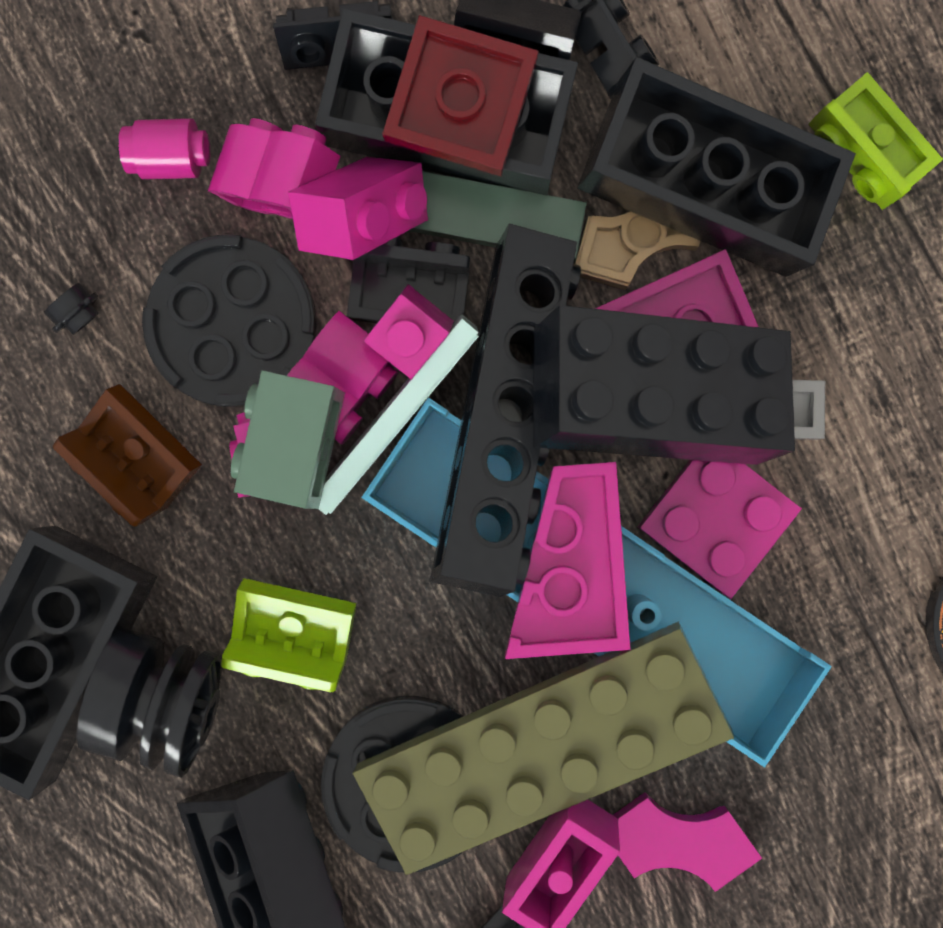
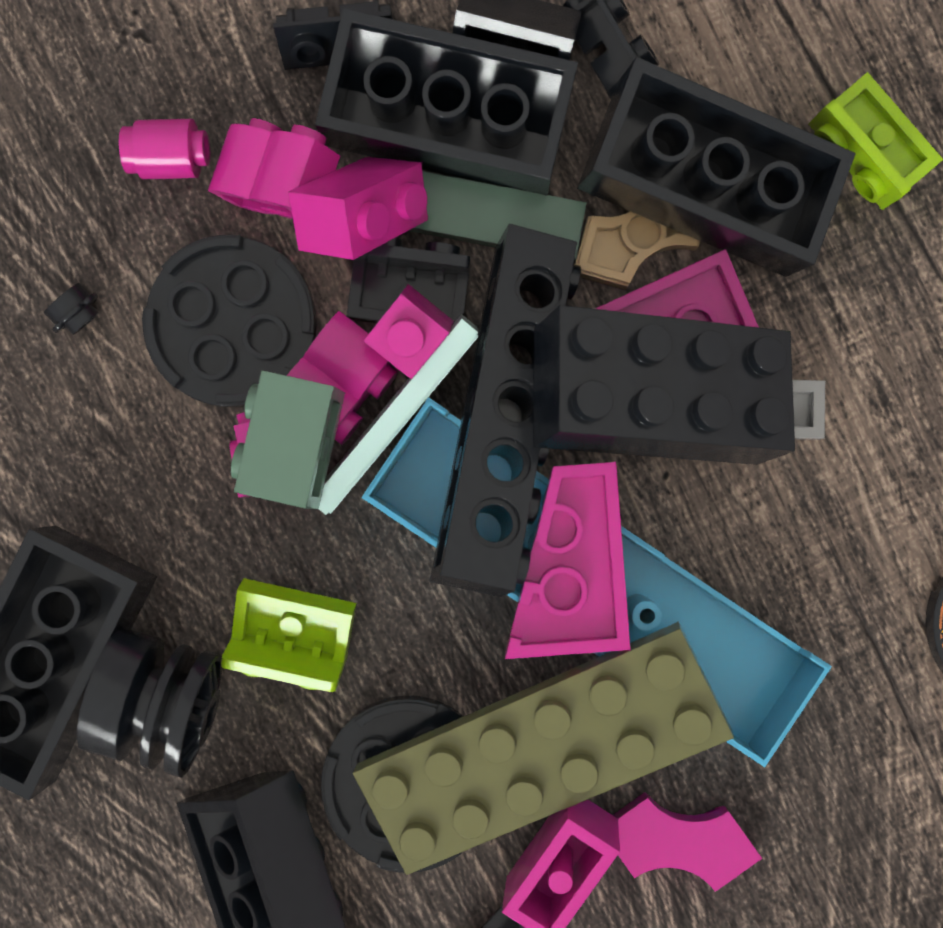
reddish brown bracket [53,384,202,527] -> none
dark red plate [382,15,539,177] -> none
dark pink plate [637,460,802,599] -> none

